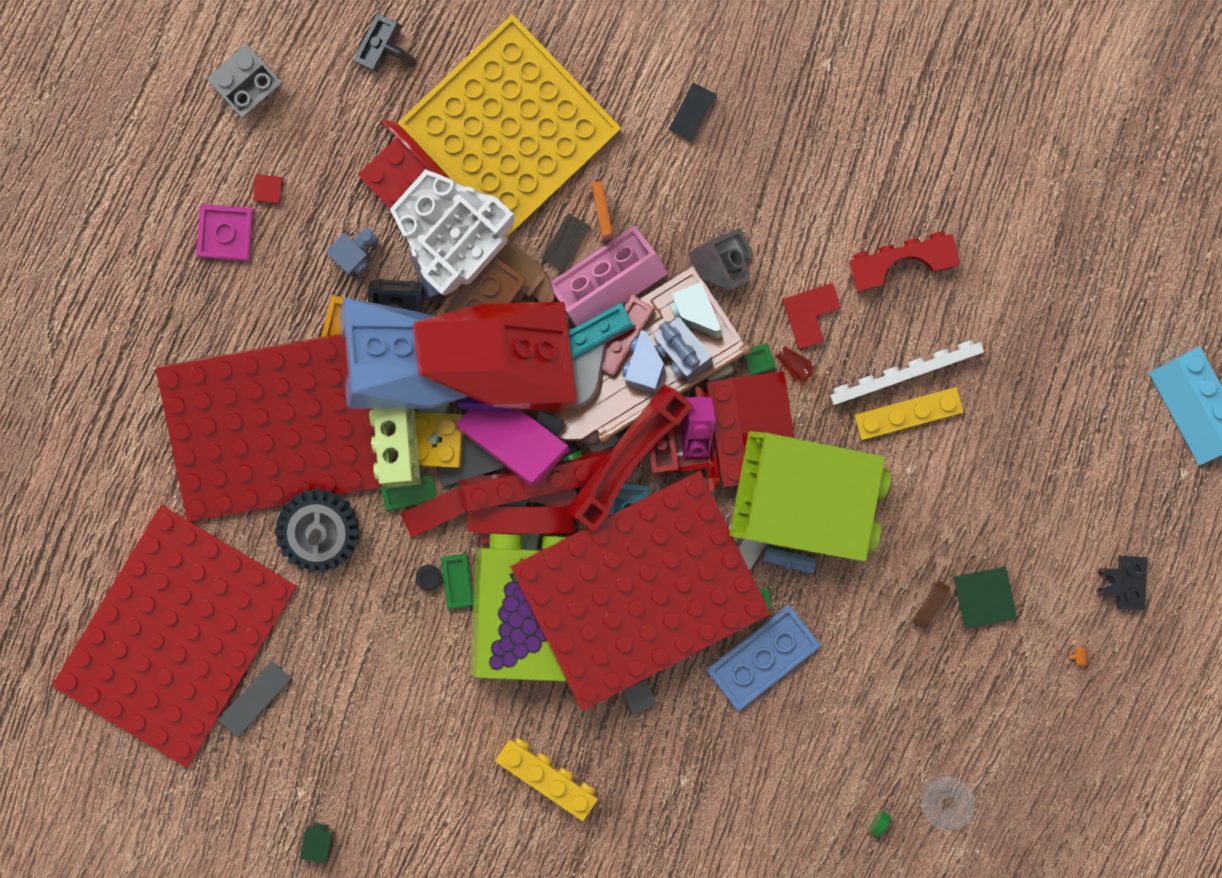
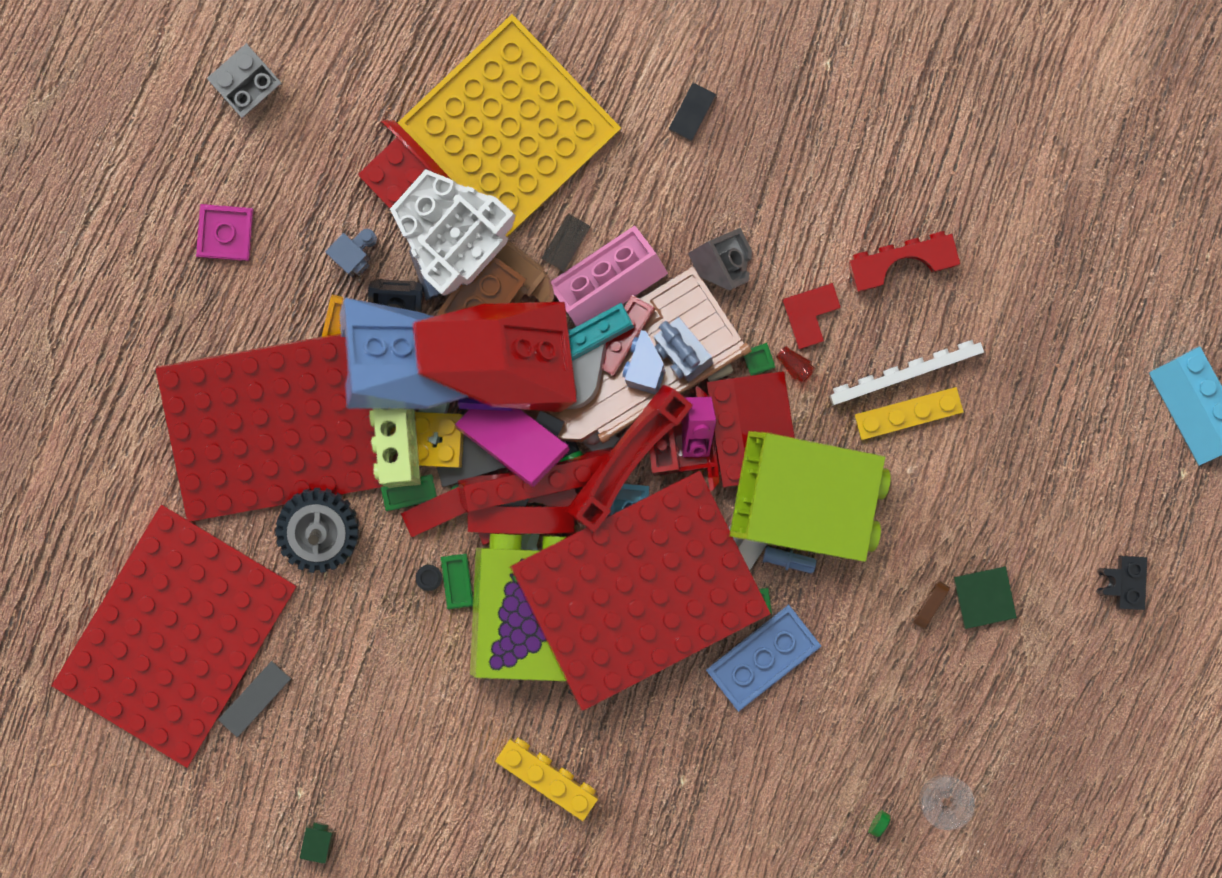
red tile [253,174,283,204] -> none
black plate [353,14,416,73] -> none
orange tile [592,181,612,242] -> none
dark grey tile [622,679,657,714] -> none
light aqua slope [670,282,723,339] -> none
orange rock [1070,646,1088,668] -> none

